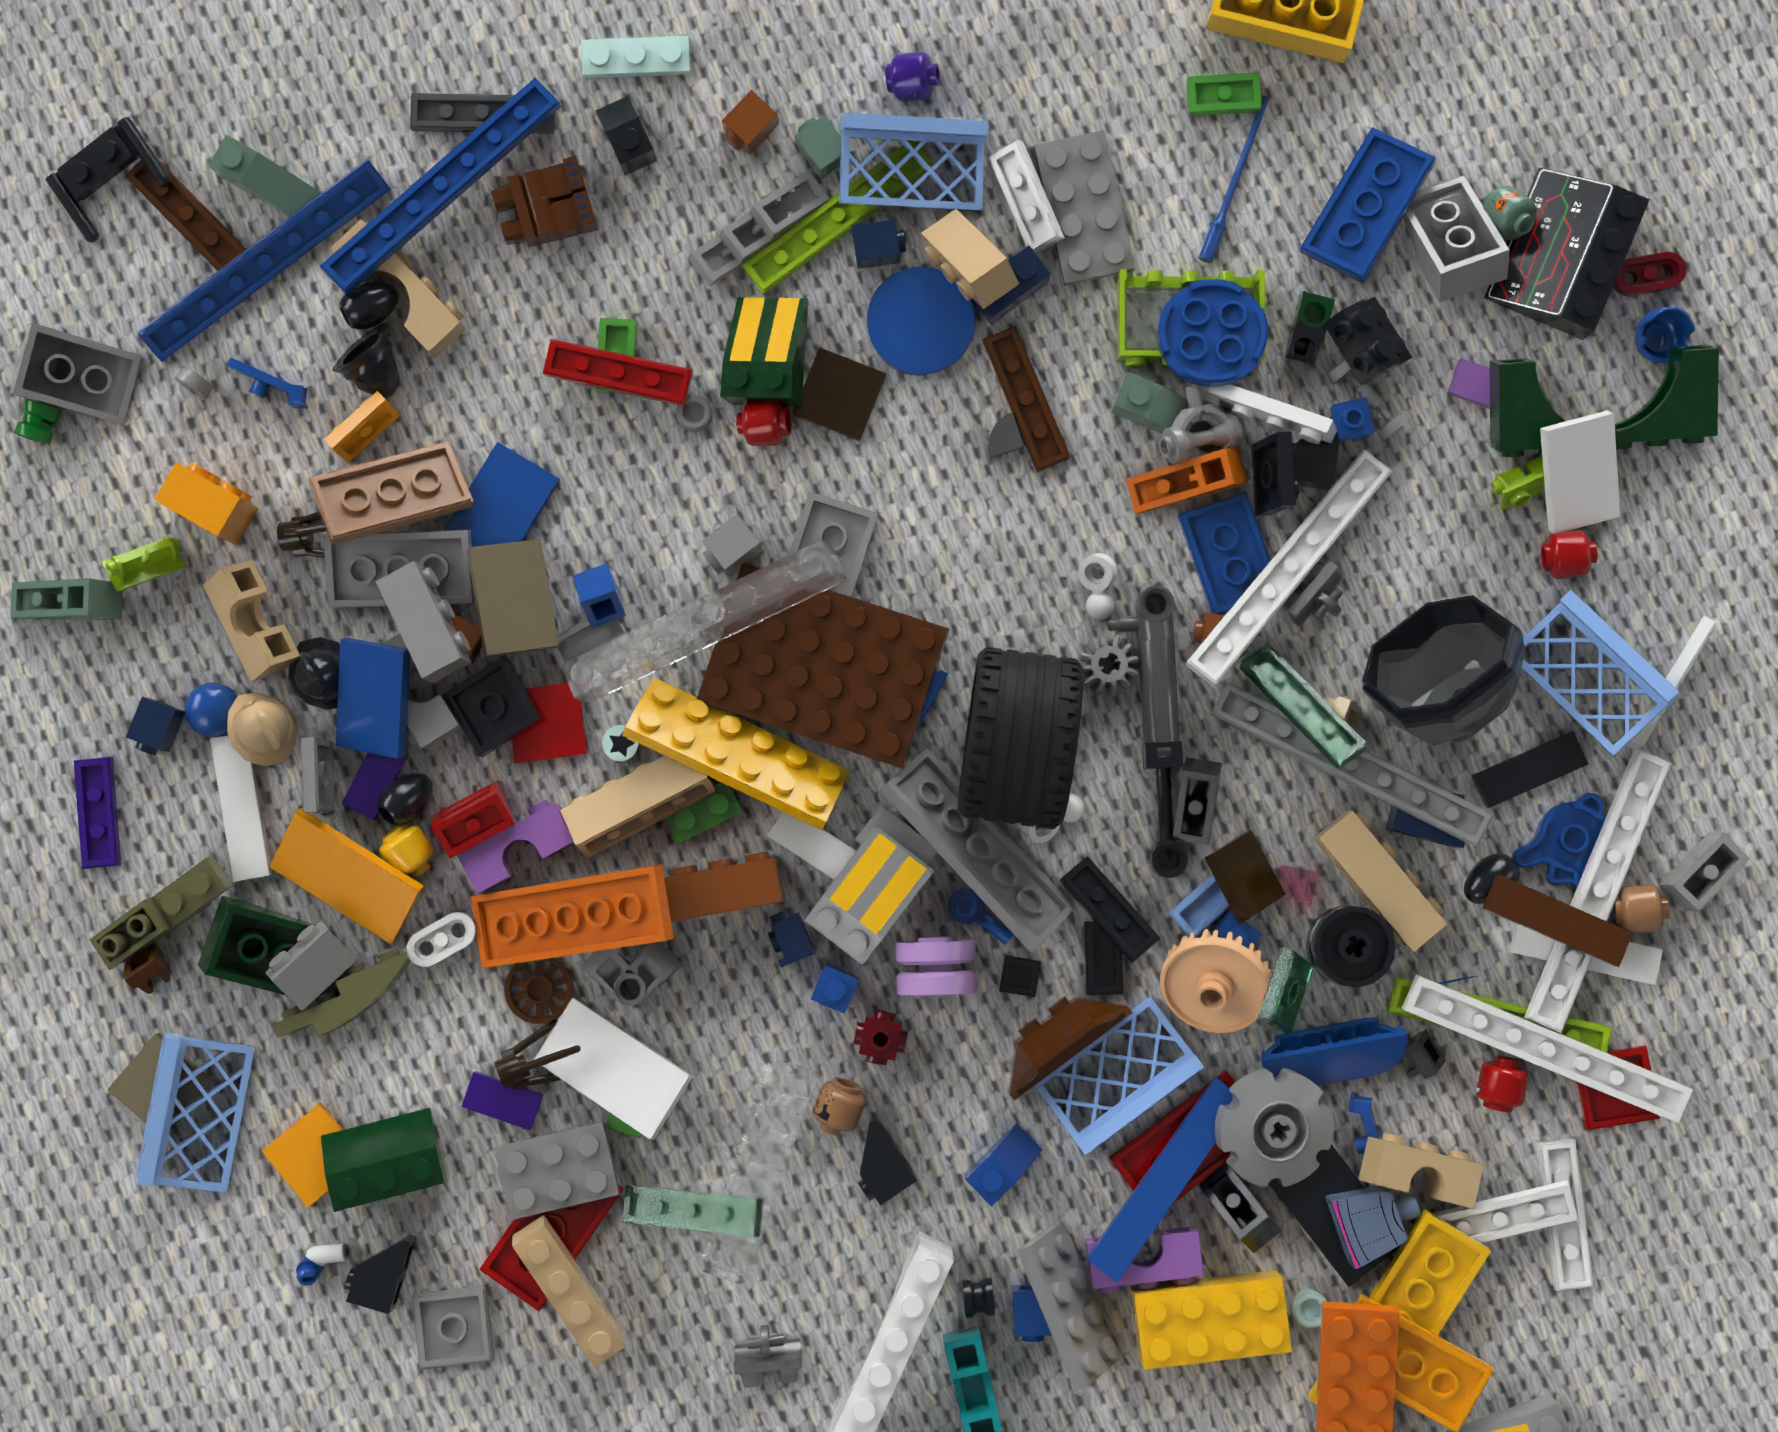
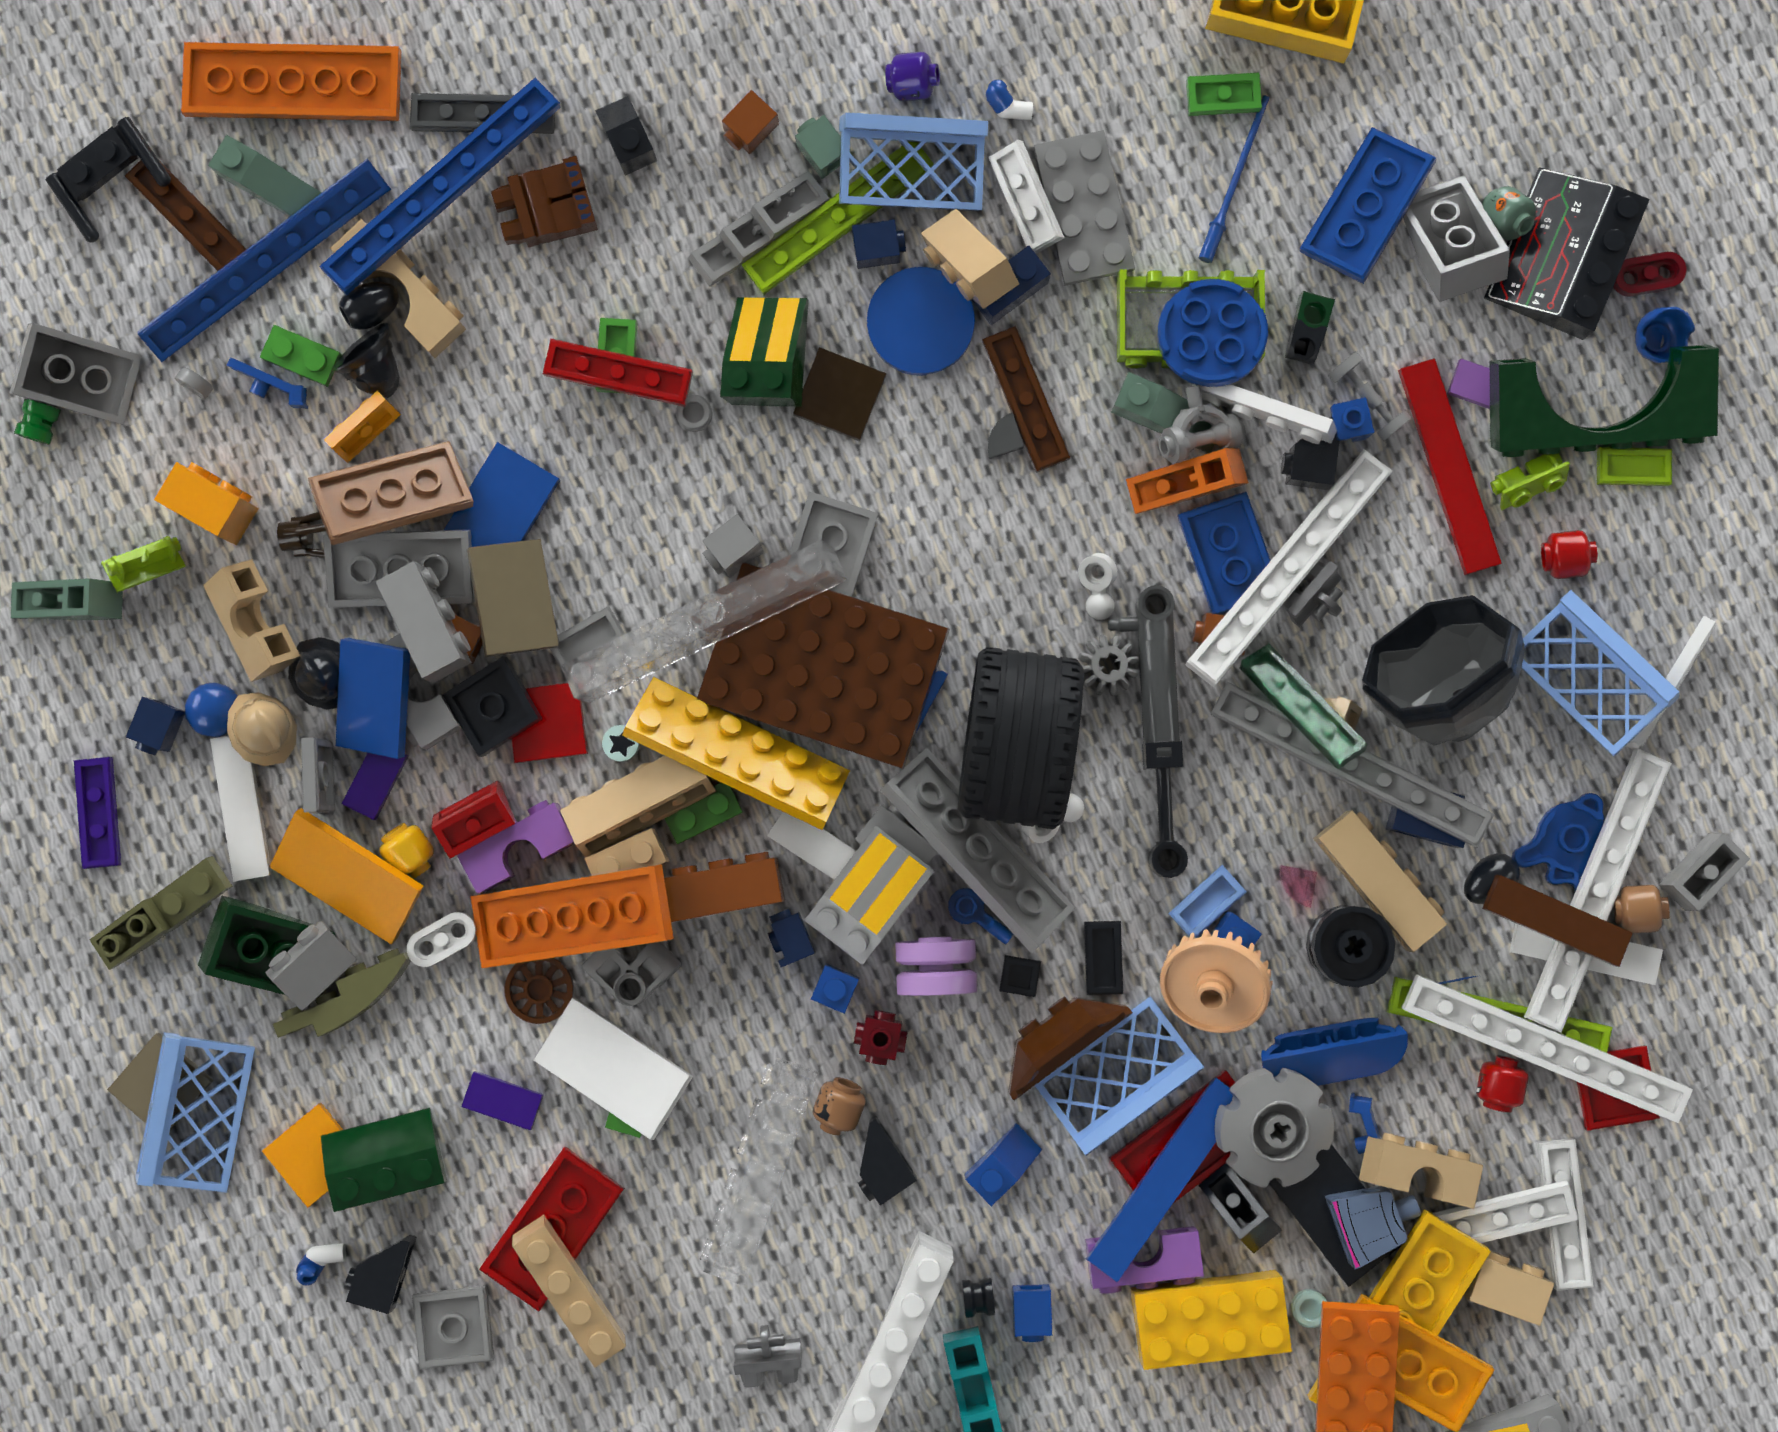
reddish brown tile [124,943,170,994] -> none
black animal [377,773,433,826] -> none
dark brown plant [494,1020,581,1090] -> none
light grey plate [495,1121,620,1220] -> none
blue brick [573,563,626,628] -> none
light aqua plate [581,36,691,79] -> none
clear green plate [622,1185,763,1237] -> none
red head [736,401,792,446] -> none
light grey plate [1017,1222,1119,1391] -> none
black tile [1059,856,1160,964] -> none
black slope [1172,757,1222,845] -> none
dark brown tile [1204,830,1286,923] -> none
black plate [1251,432,1299,516] -> none
clear green tile [1258,947,1313,1035] -> none
black plate [1323,297,1413,385] -> none
black tile [1401,1029,1446,1079] -> none
black tile [1471,731,1588,808] -> none
white tile [1540,411,1621,534] -> none
none -> orange plate [181,42,401,121]
none -> bright green plate [260,325,342,387]
none -> tan brick [584,828,670,876]
none -> arm [986,80,1033,120]
none -> red tile [1398,358,1502,575]
none -> tan brick [1463,1251,1555,1326]
none -> lime tile [1597,447,1672,486]

